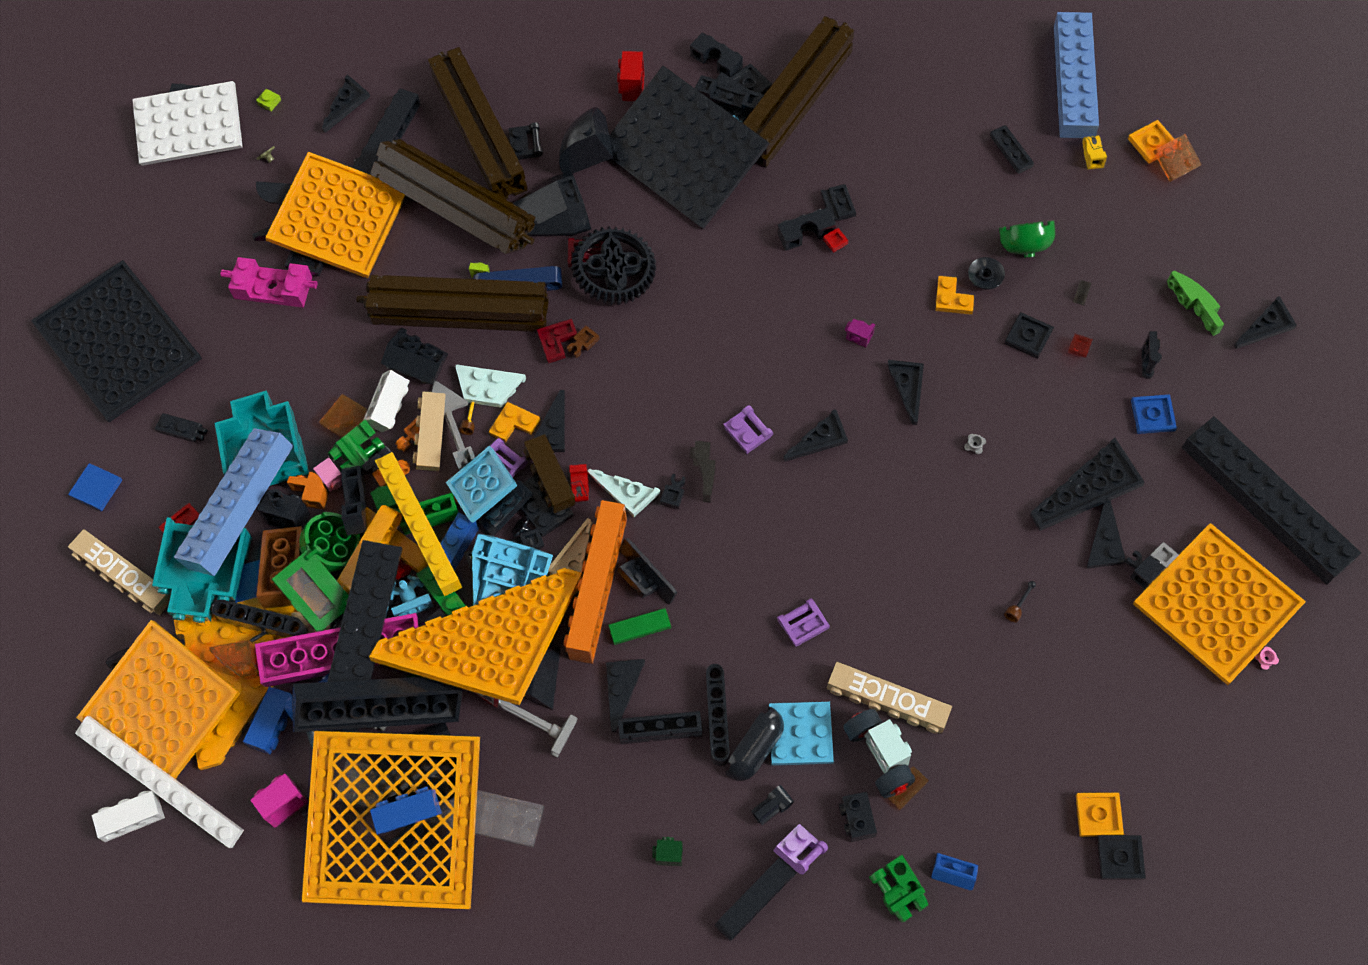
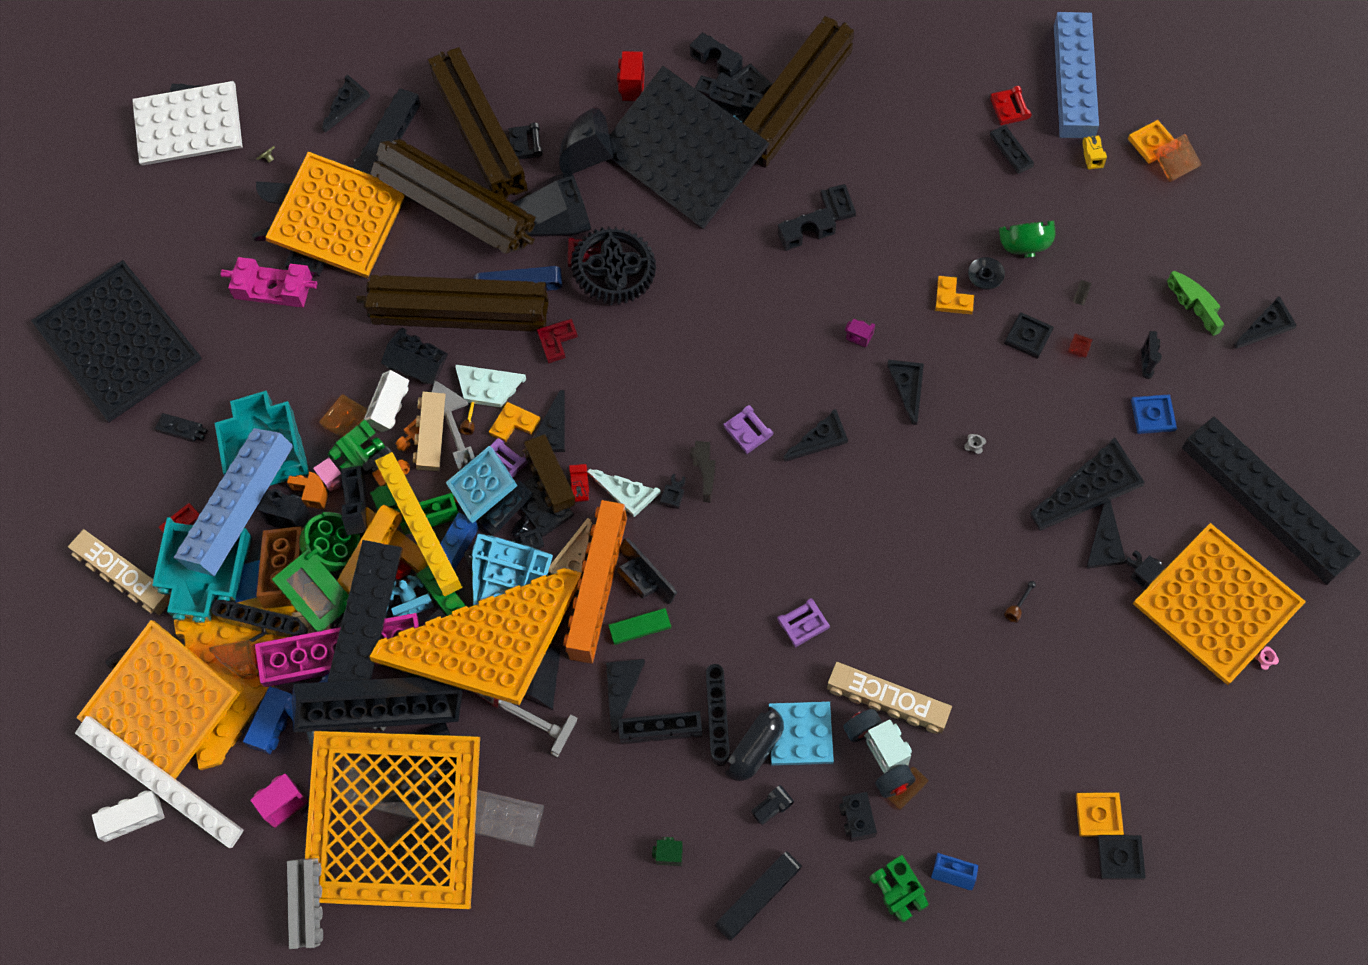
blue tile [68,463,122,511] -> none
lime plate [256,89,281,111] -> none
blue brick [370,787,442,834] -> none
lime plate [469,263,490,278] -> none
reddish brown plate [567,326,600,358] -> none
medium lavender plate [773,824,828,874] -> none
red plate [823,228,849,253] -> none
light grey plate [1150,542,1179,570] -> none
none -> light grey brick [287,858,323,949]
none -> red plate [990,86,1032,125]

